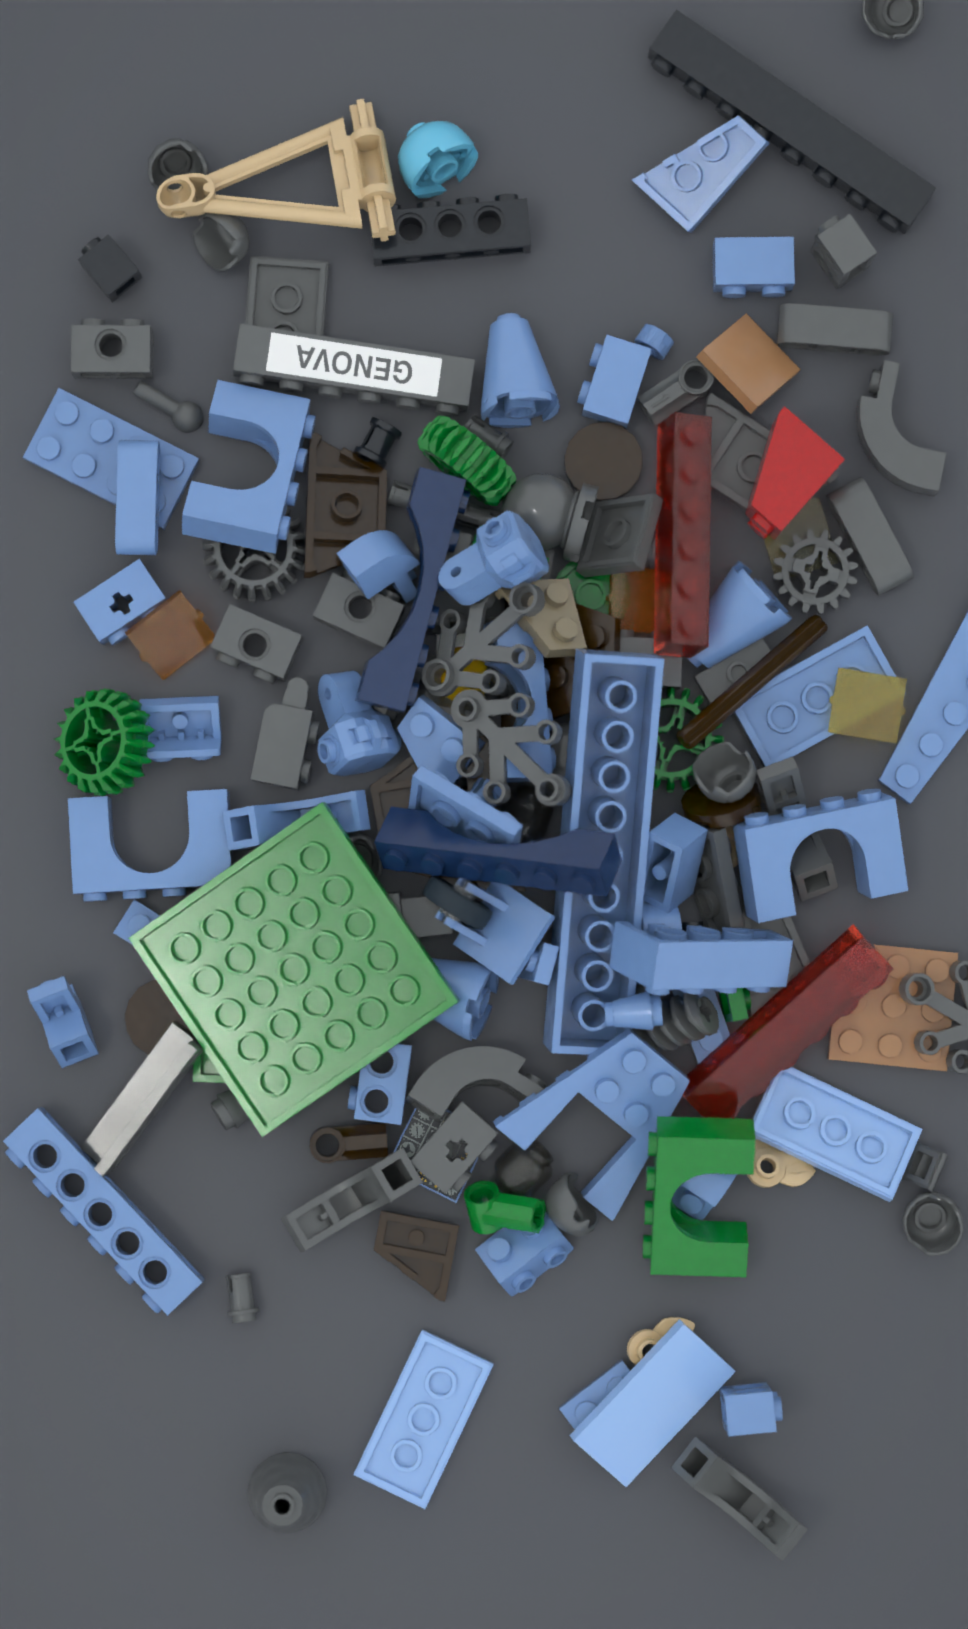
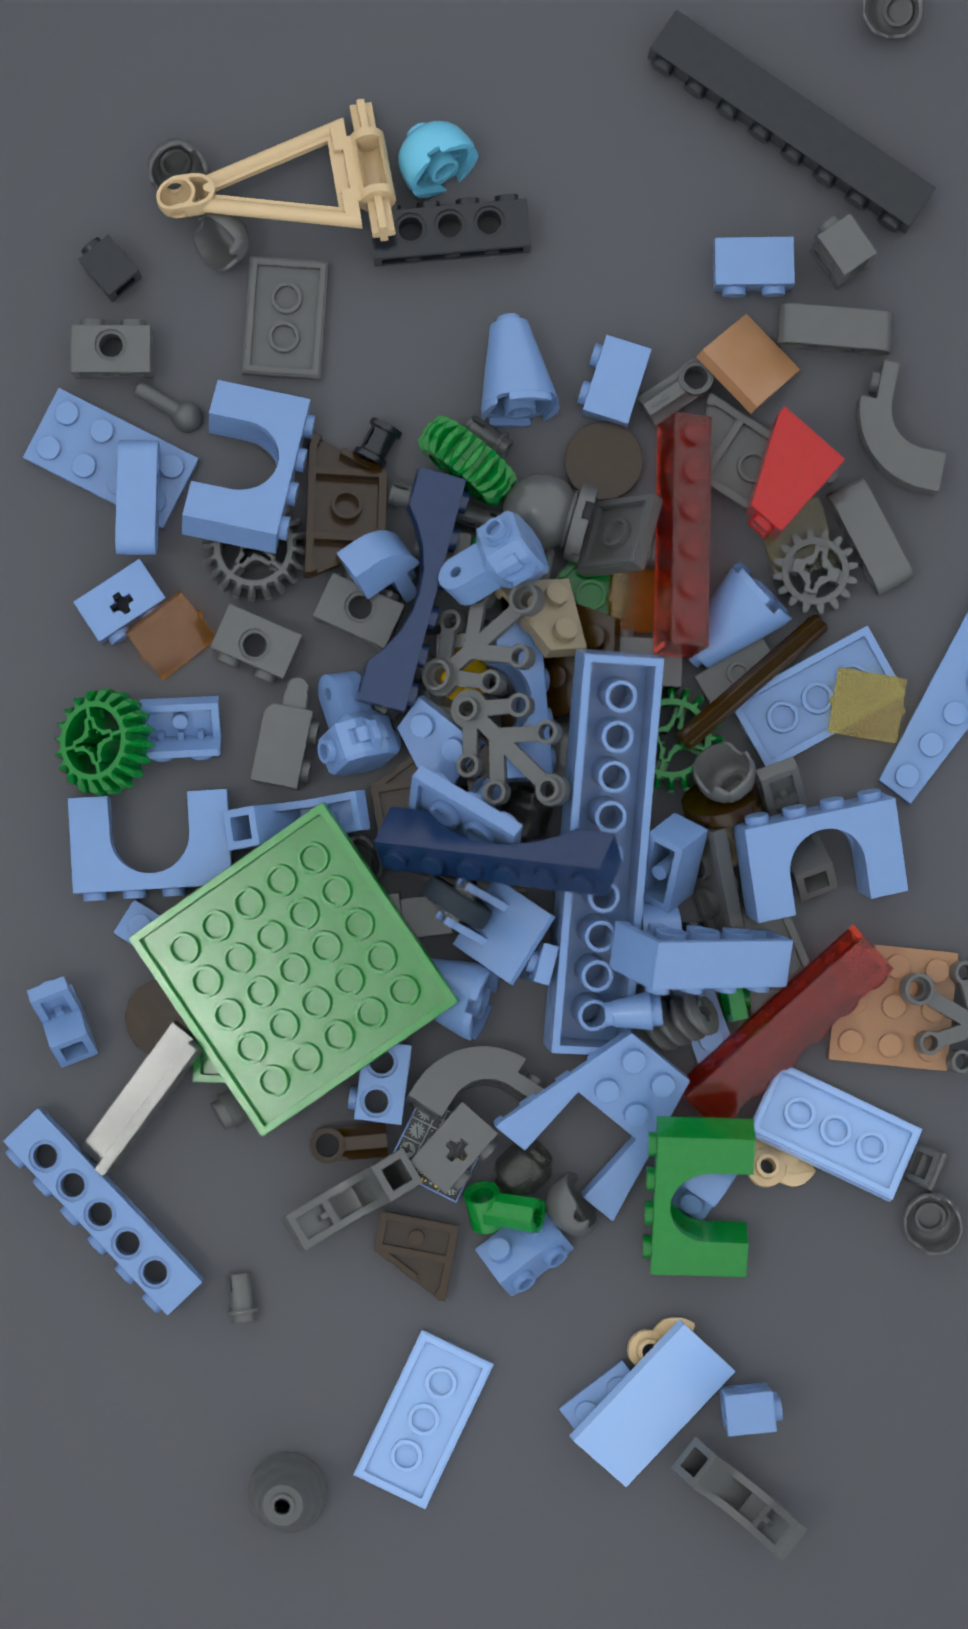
dark grey brick [233,323,475,416] -> none
medium blue wing [632,115,769,233] -> none
medium blue axle [634,324,674,360] -> none

